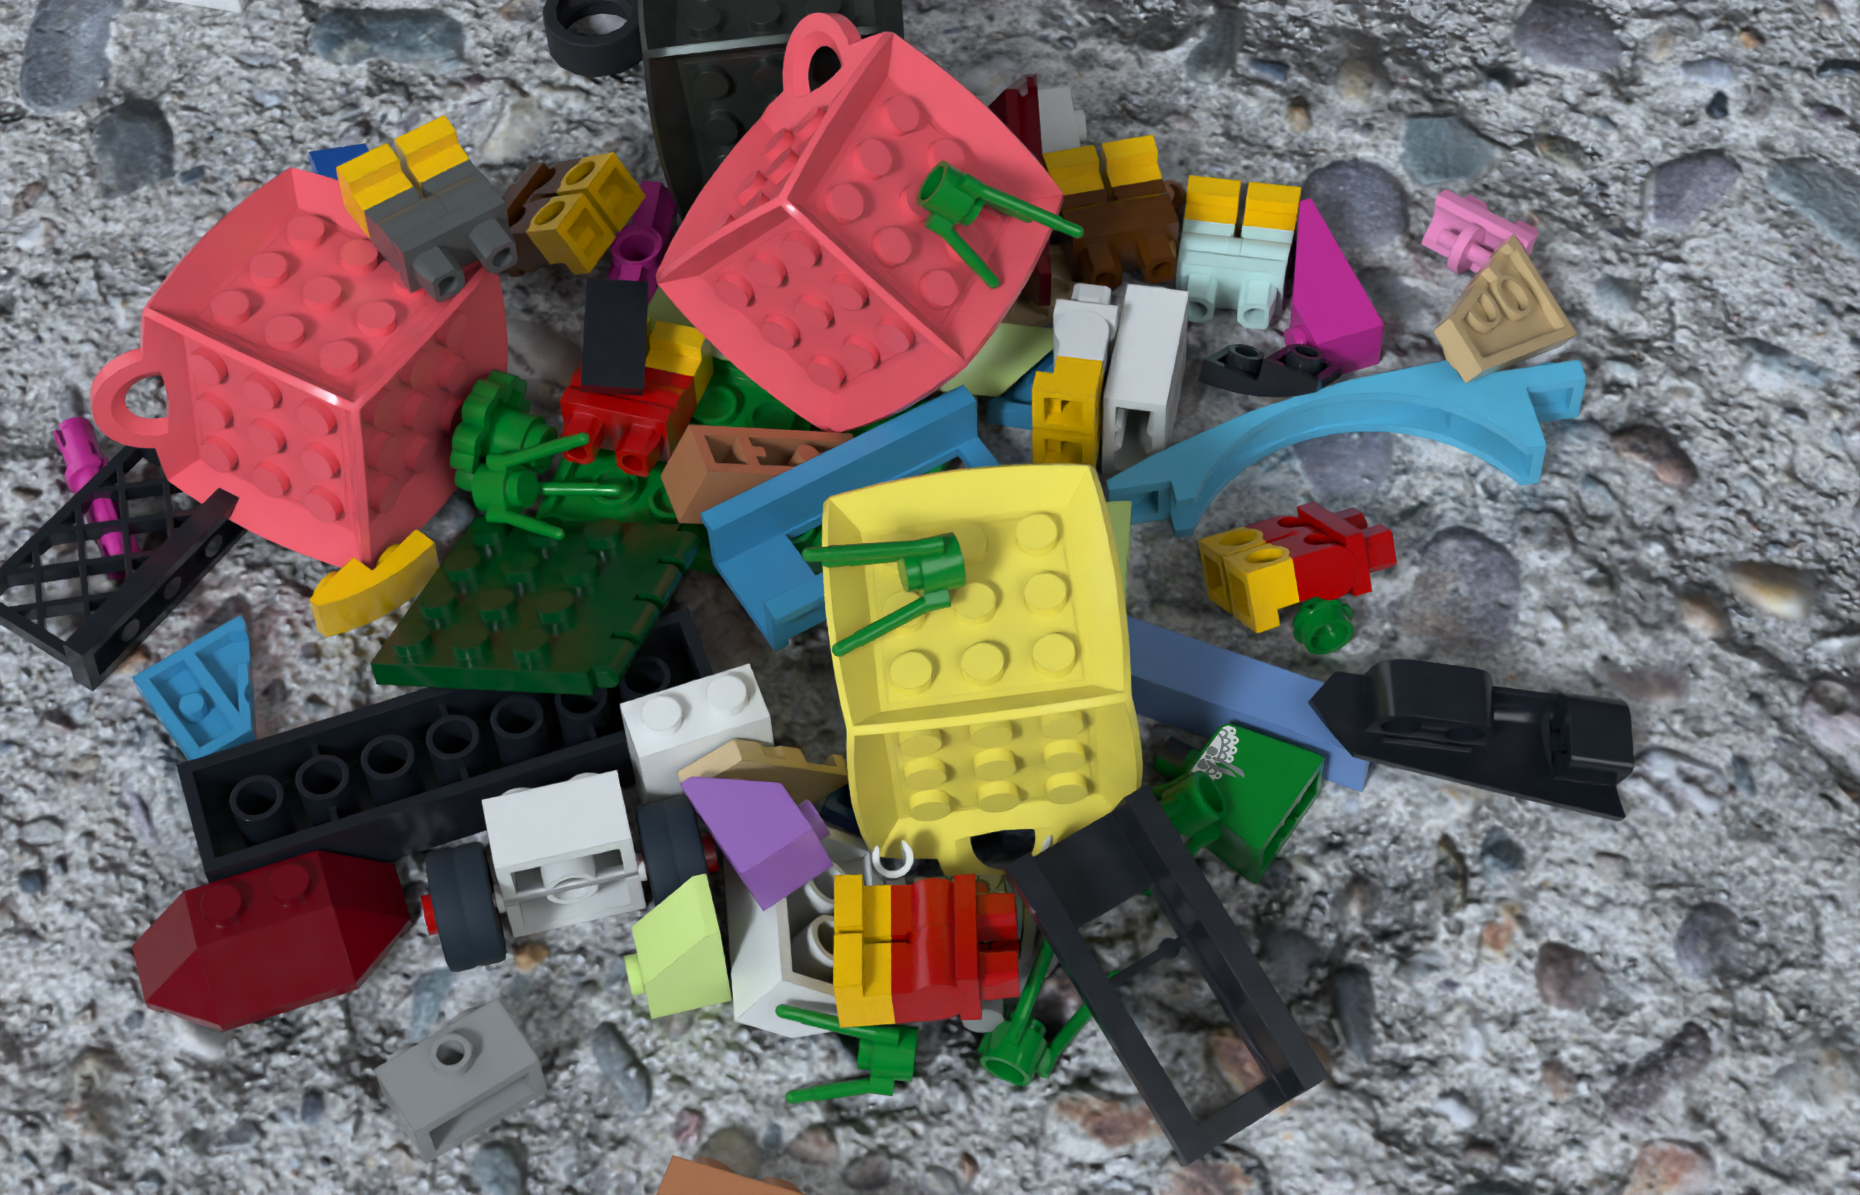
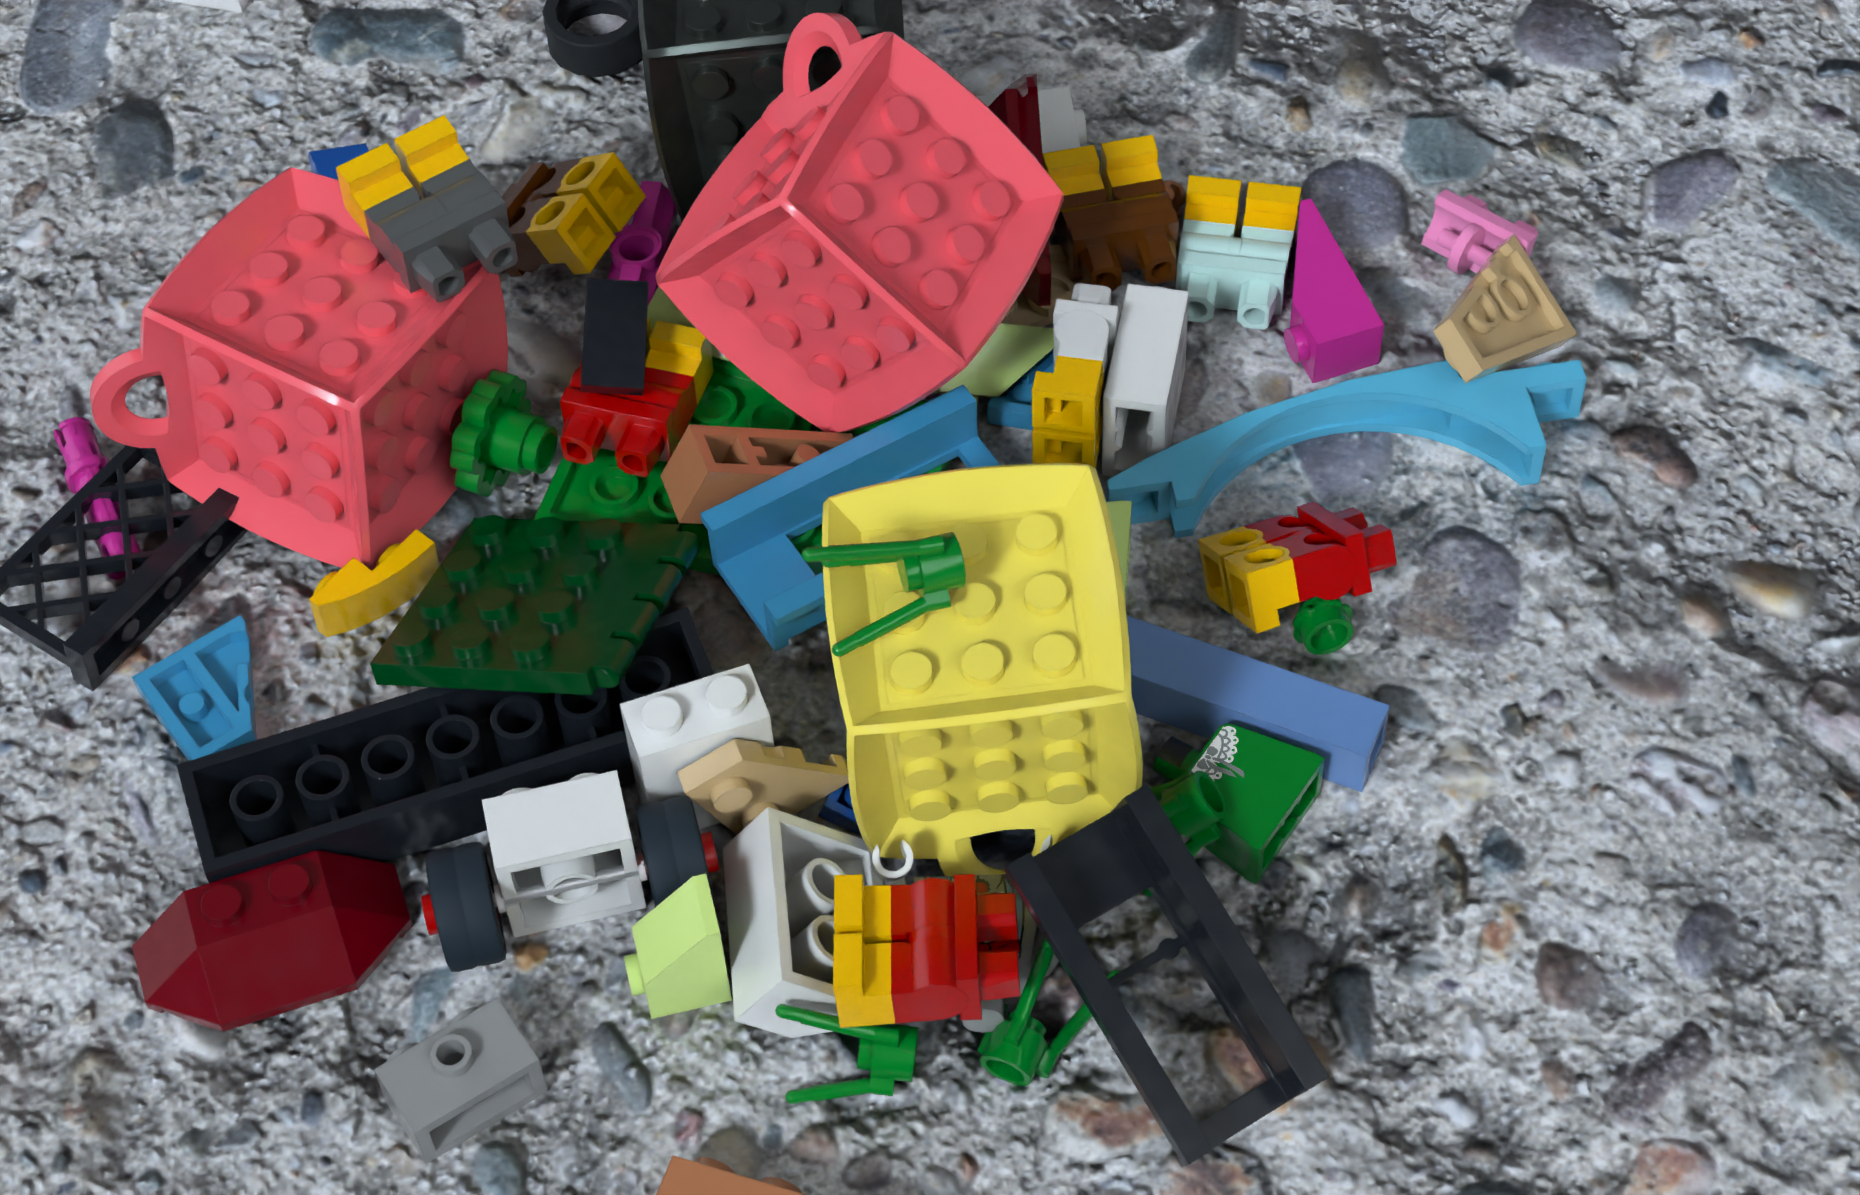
green plant [472,432,623,540] -> none
medium lavender slope [680,776,833,911] -> none
green plant [917,161,1084,289] -> none
black slope [1198,344,1343,397] -> none
black panel [1307,659,1634,821] -> none

